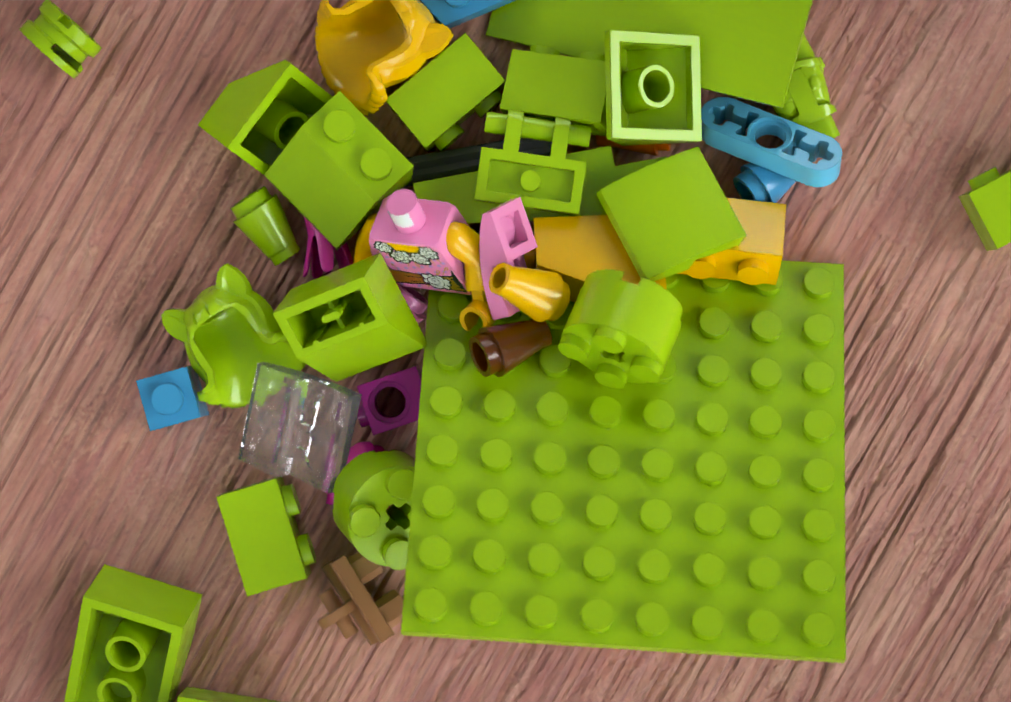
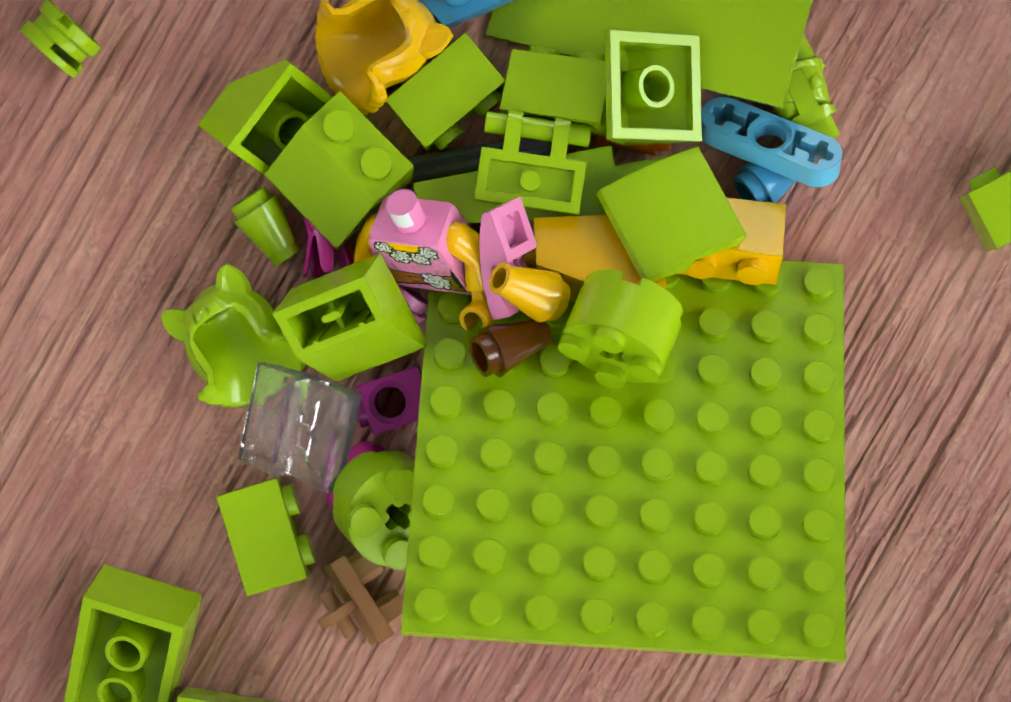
dark azure brick [136,366,209,431] -> none

